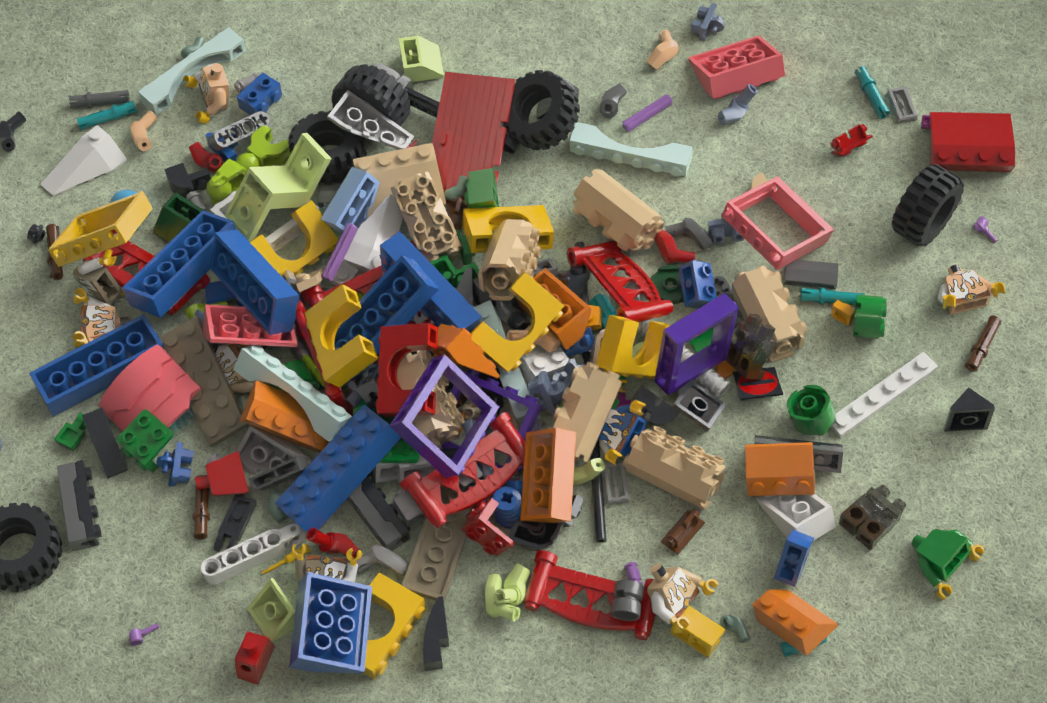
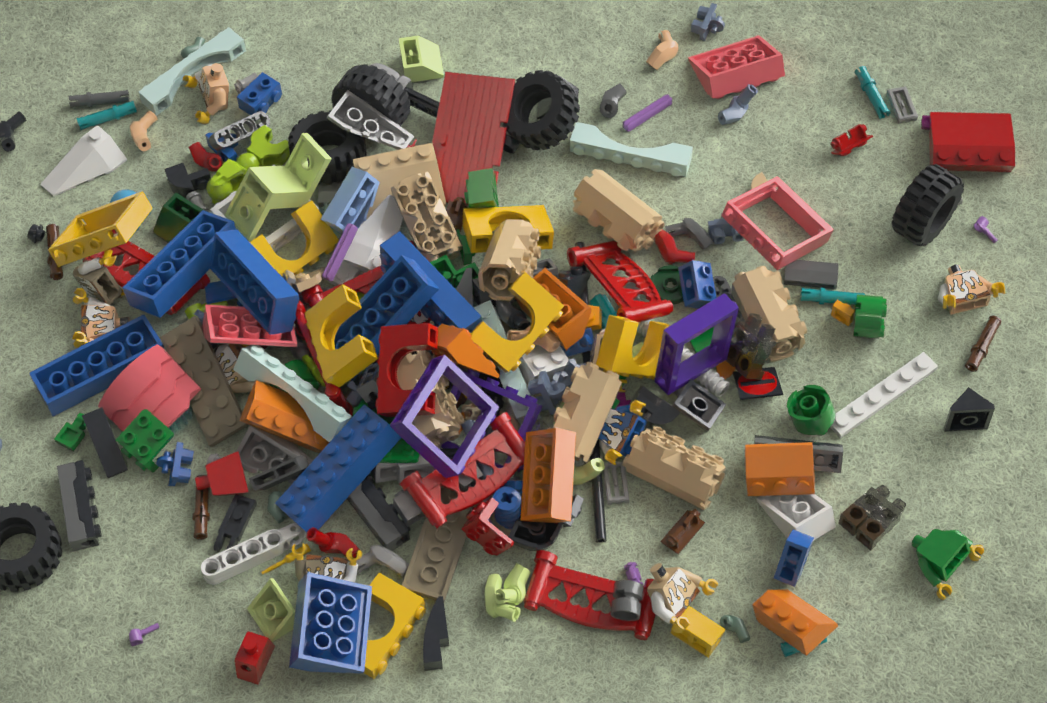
sand green arm [444,176,469,201] -> none

